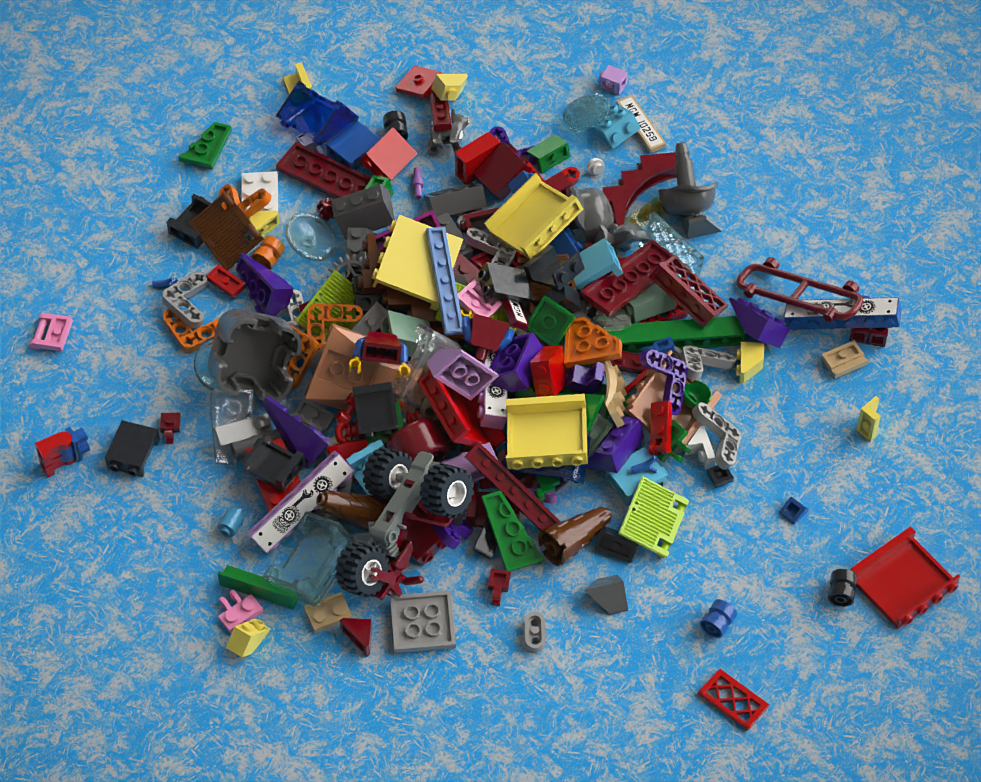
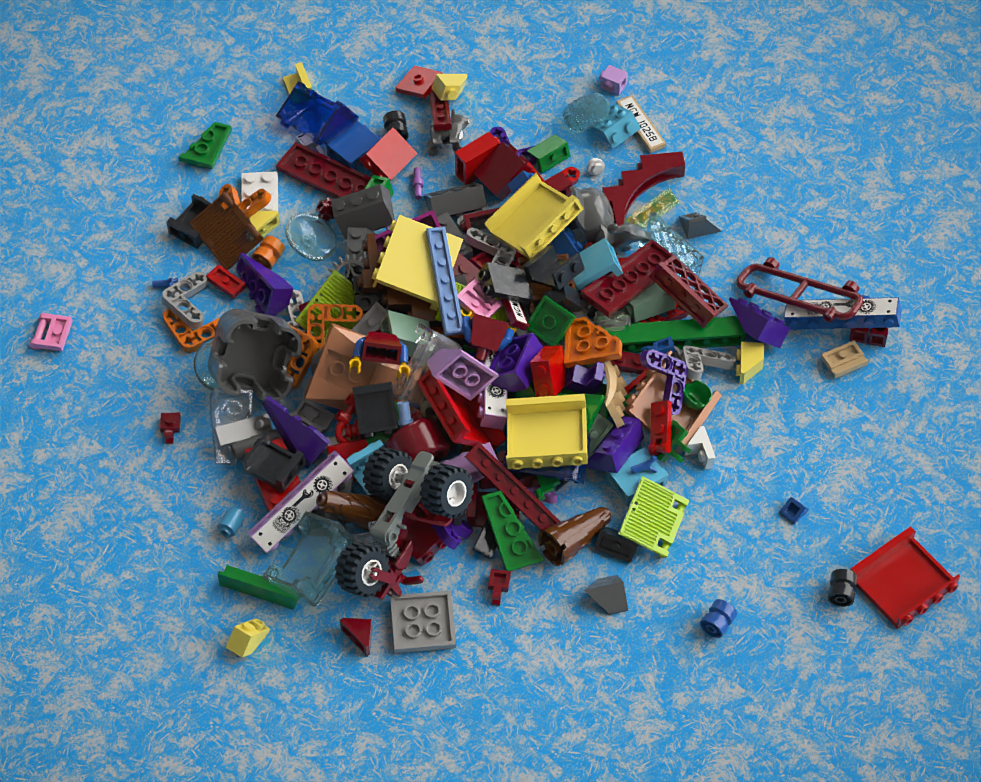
red hips [35,427,90,478] -> none
black panel [105,420,160,477] -> none
bright pink hinge [218,590,264,634] -> none
tan plate [304,592,353,633] -> none
light grey plate [524,612,546,652] -> none
dark grey piece [658,142,718,216] -> none
light grey beam [692,402,741,470] -> none
red window [697,669,770,731] -> none
black plate [707,465,734,488] -> none
light yellow panel [856,396,881,442] -> none
none -> light blue pin [397,401,413,428]

